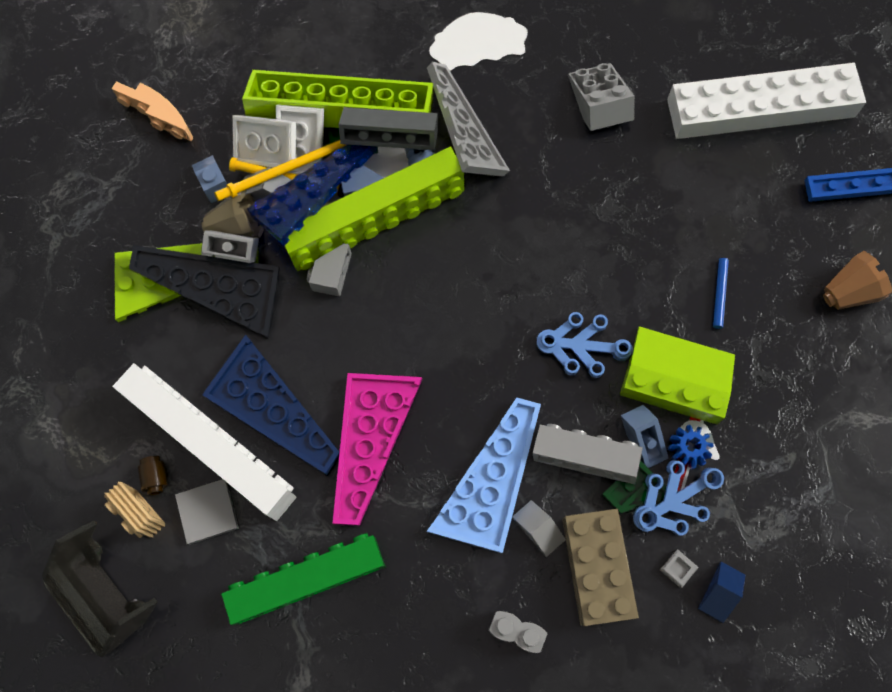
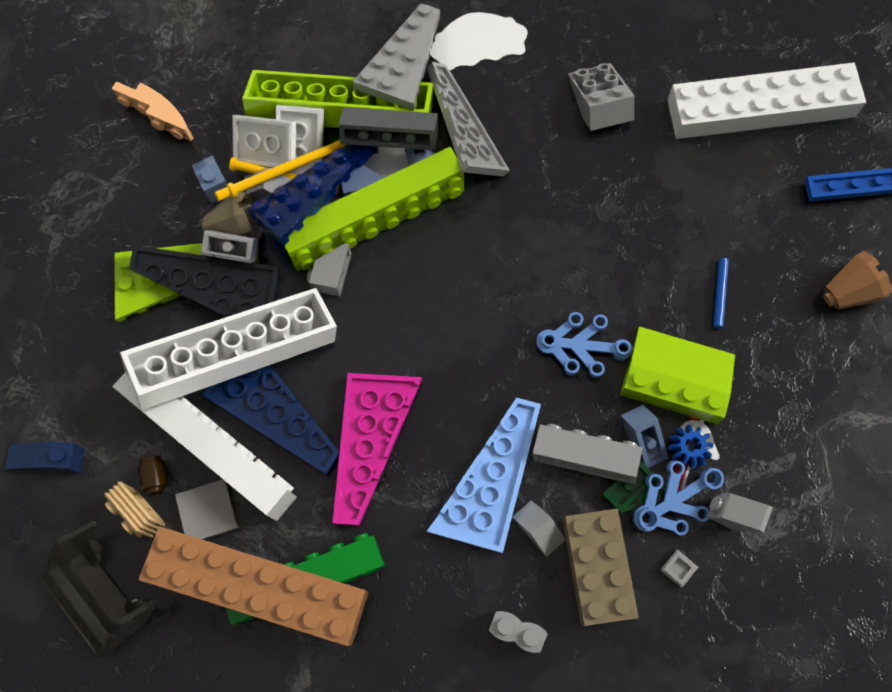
dark blue slope [698,562,746,623] -> none
none -> dark blue slope [5,442,85,473]
none -> white brick [120,288,337,410]
none -> medium nougat brick [139,526,368,646]
none -> light grey wing [353,4,440,111]
none -> light grey slope [708,493,773,533]

